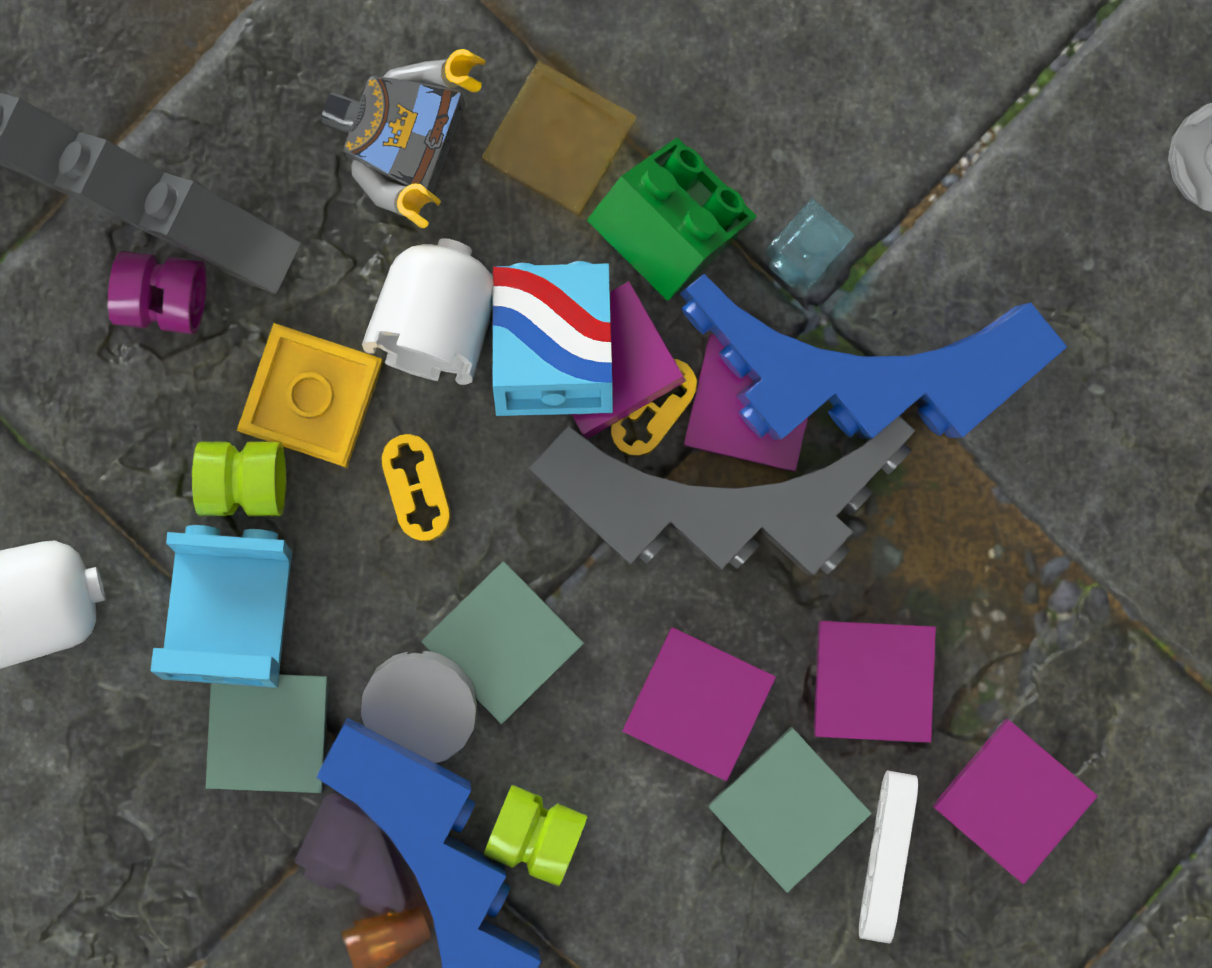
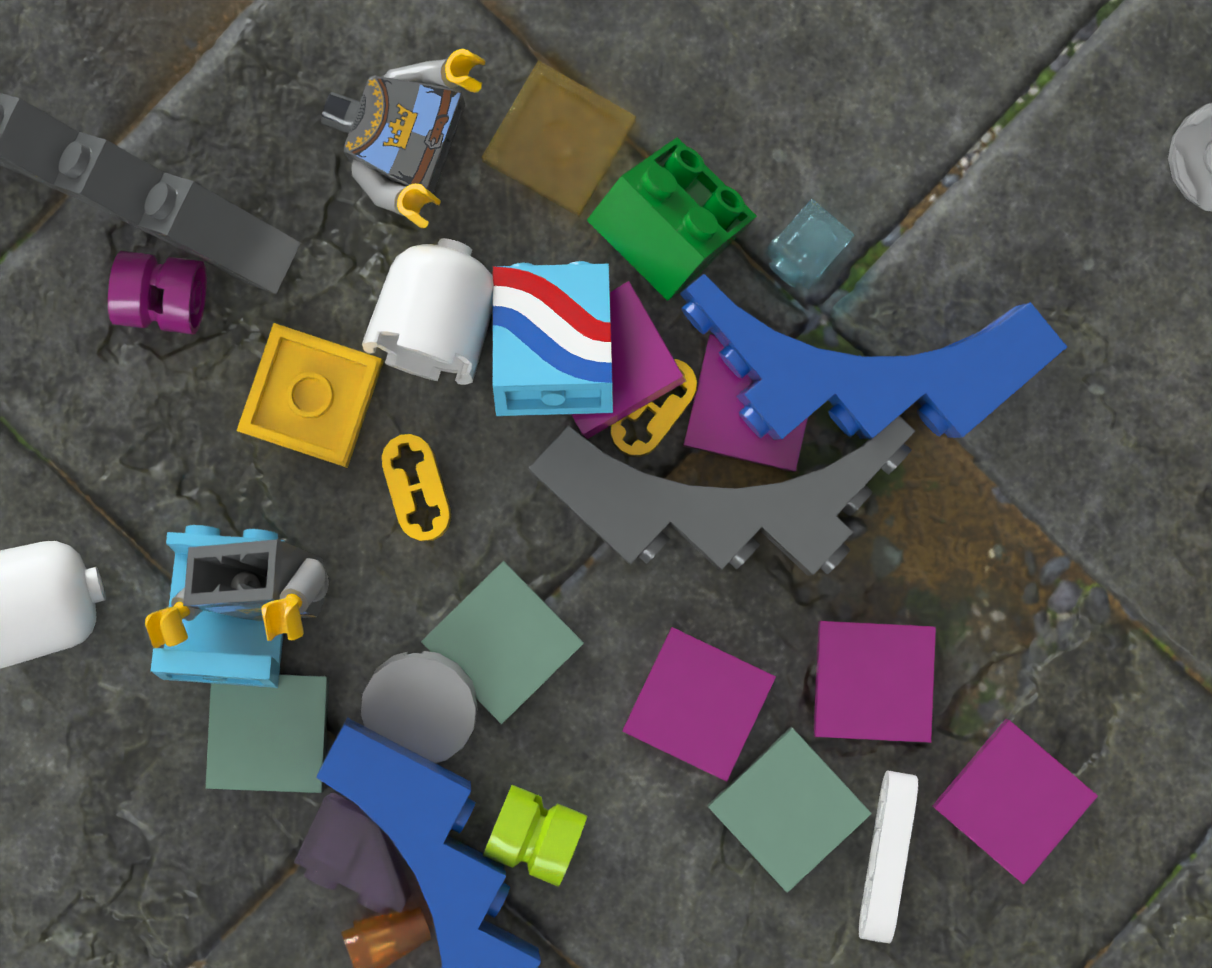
lime wheel [192,441,286,516] -> none
none -> torso [145,539,329,648]

